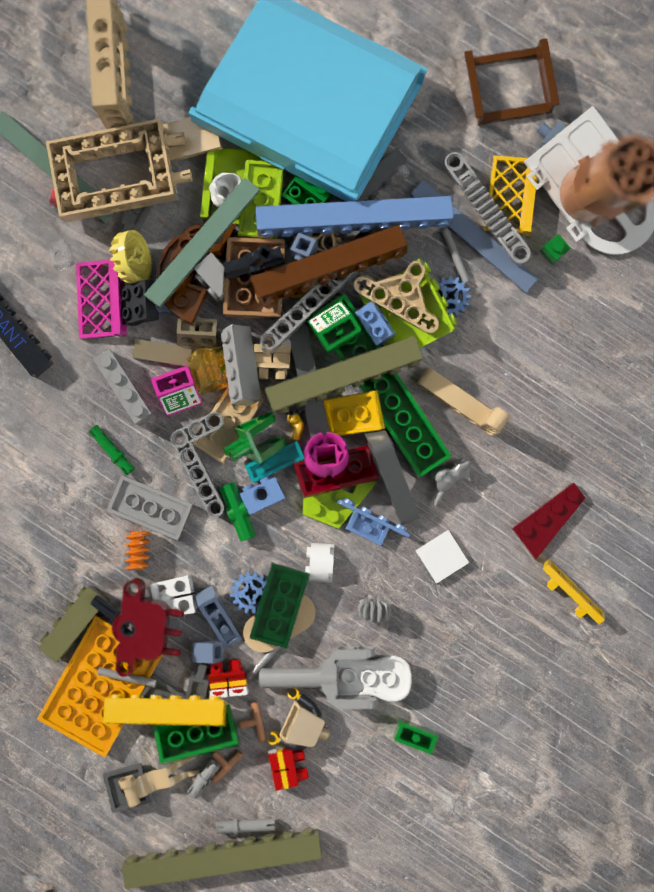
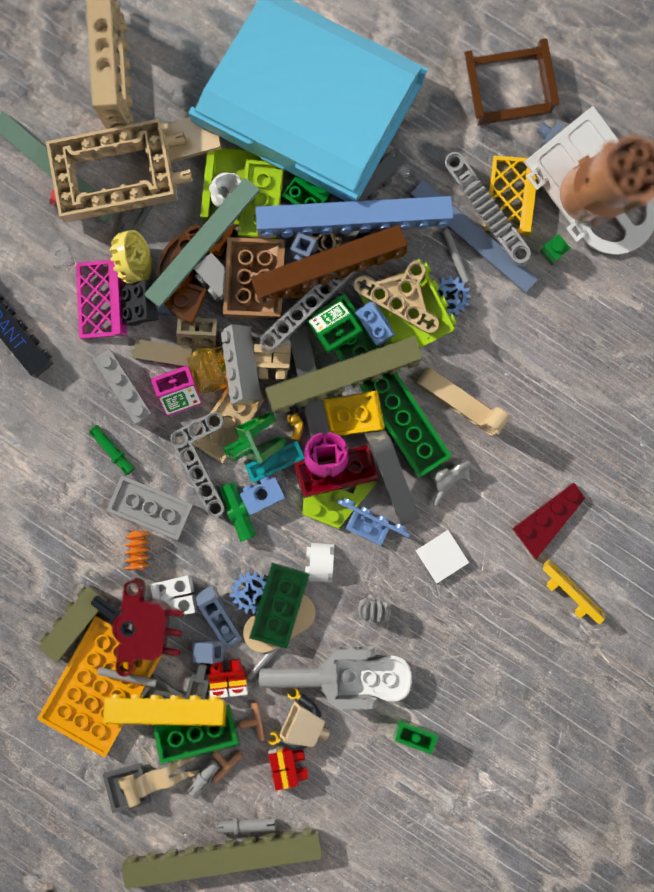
black piece [223,245,285,280] -> none

